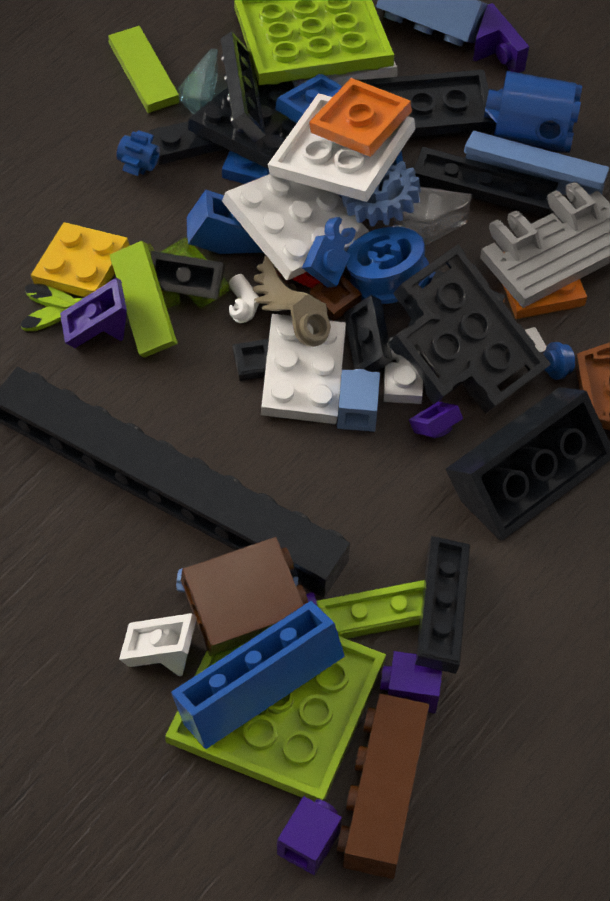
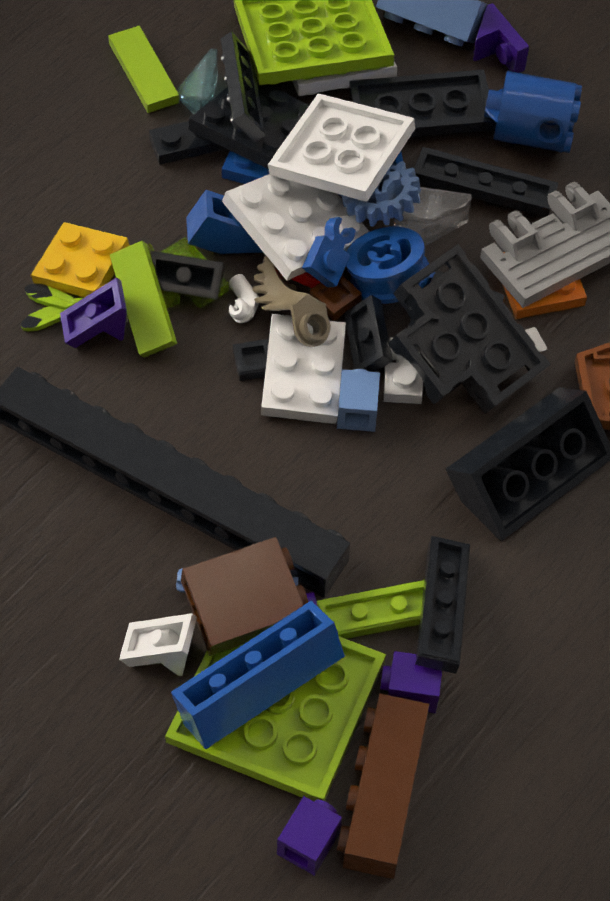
blue gear [116,130,160,176] -> none
blue plate [275,74,343,123] -> none
orange plate [309,78,412,157] -> none
dark purple plate [409,401,463,438] -> none
medium blue panel [464,130,609,195] -> none
blue plate [543,342,575,380] -> none

